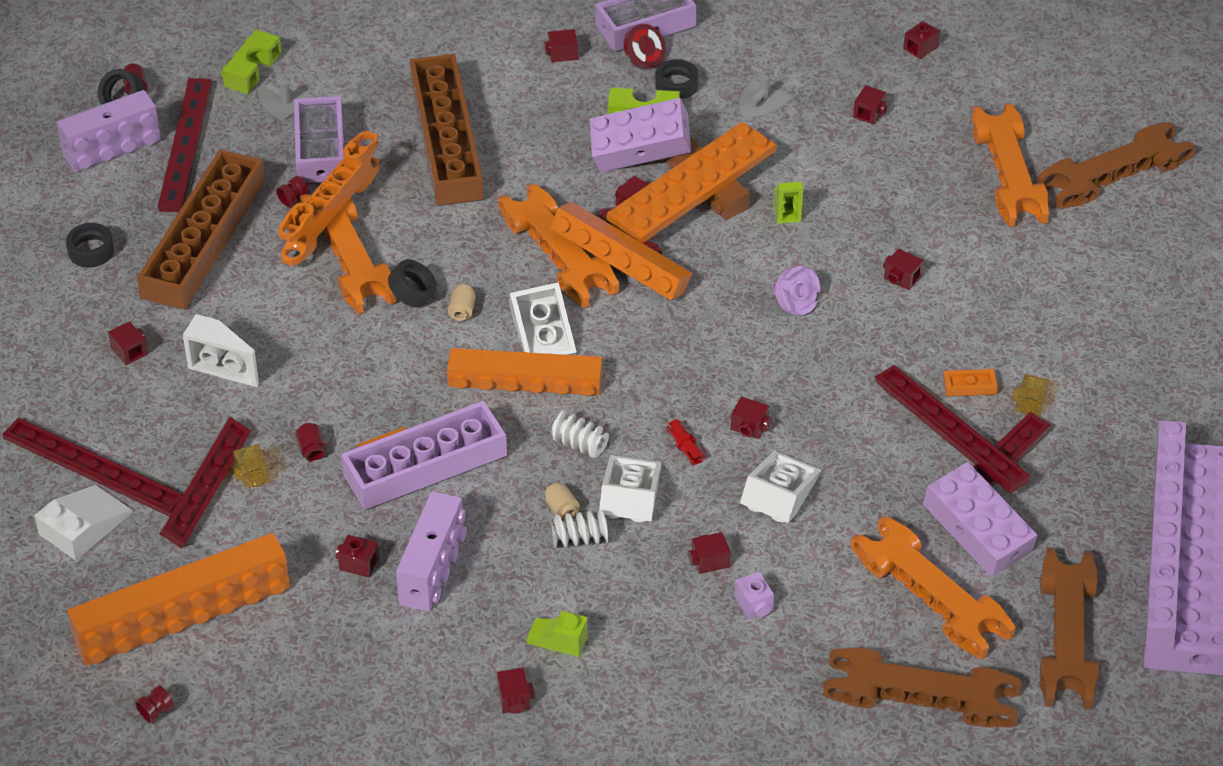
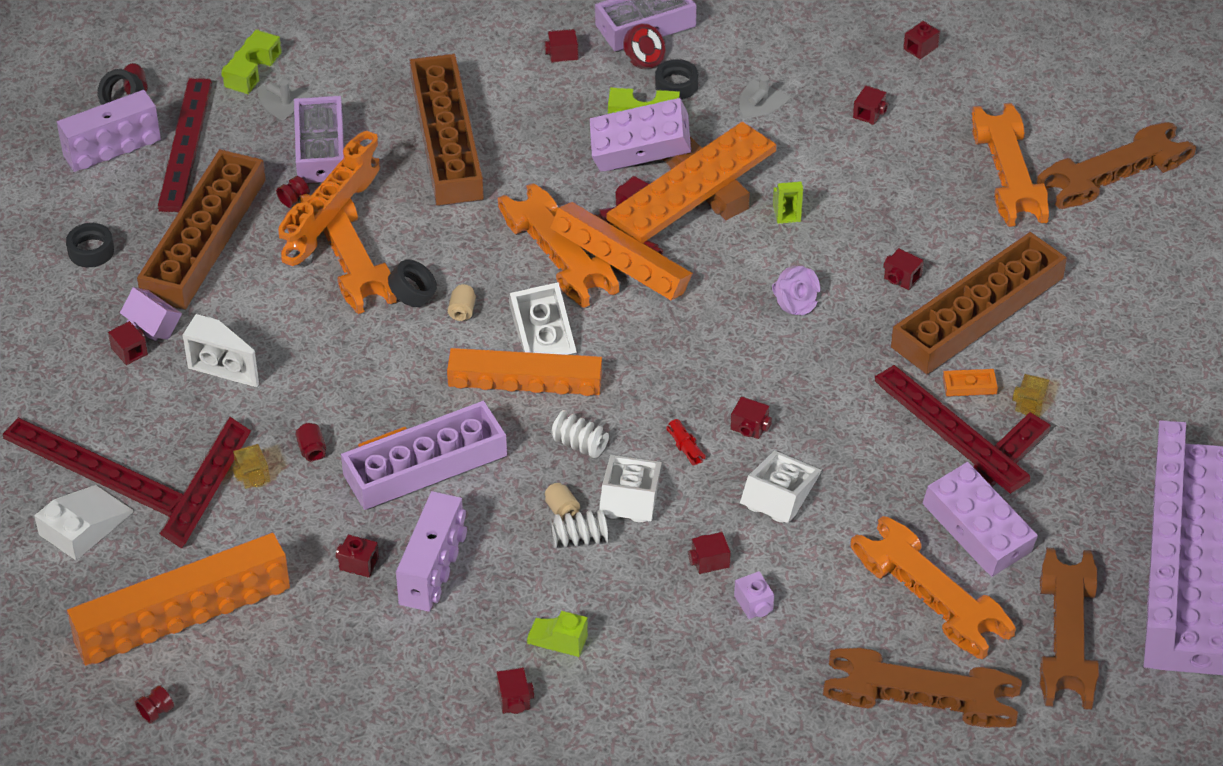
none -> lavender brick [120,287,182,341]
none -> dark orange brick [891,232,1067,374]

